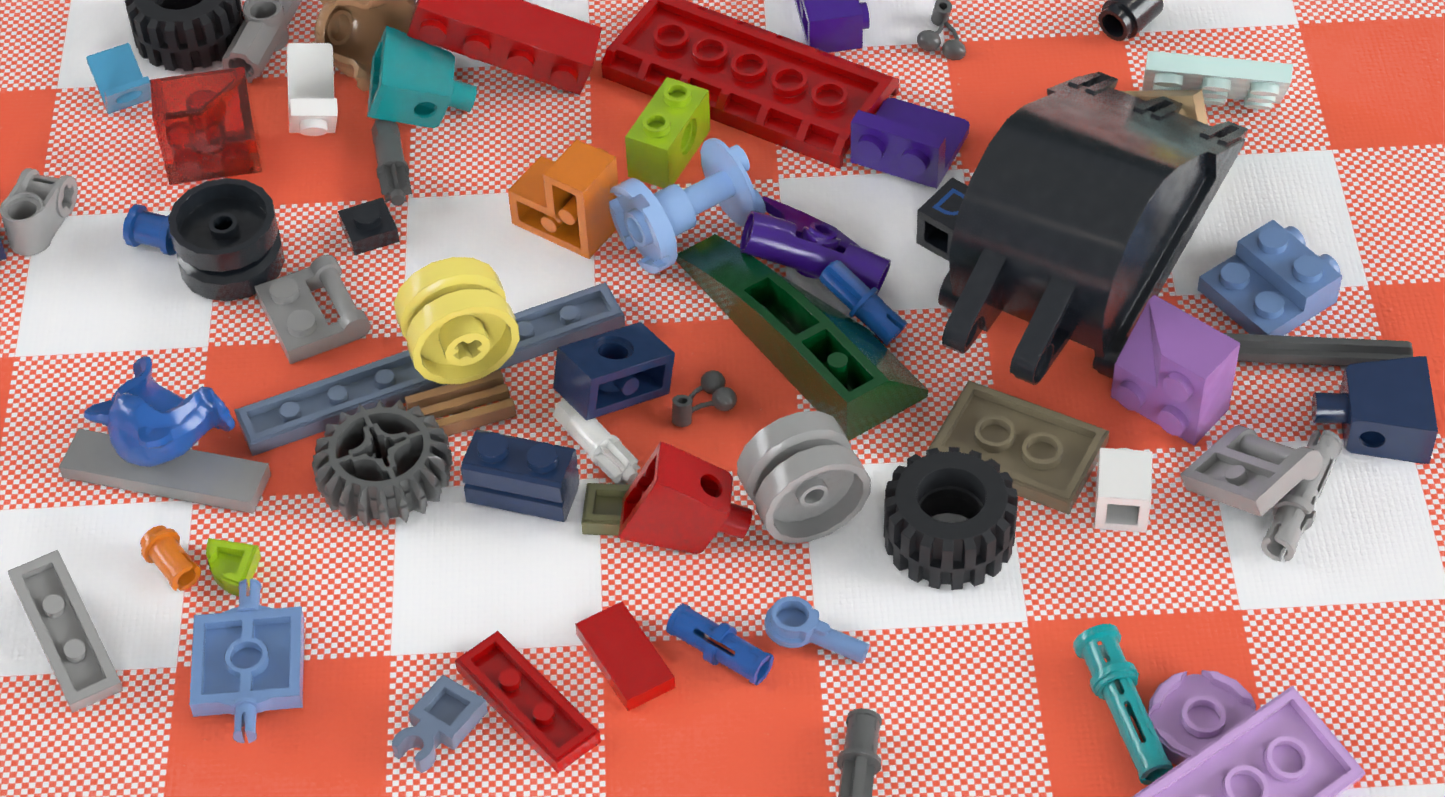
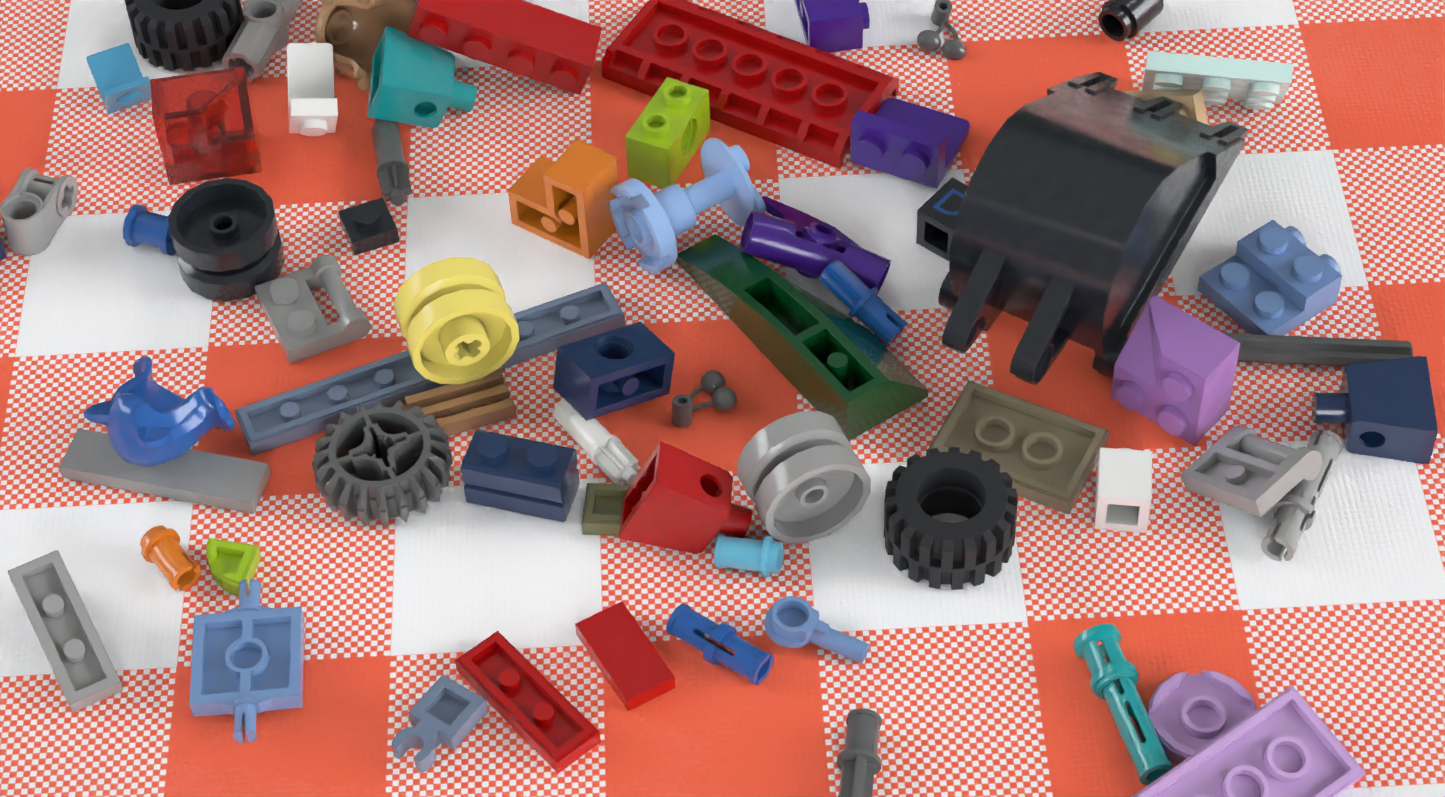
none -> medium azure pin [714,535,784,578]

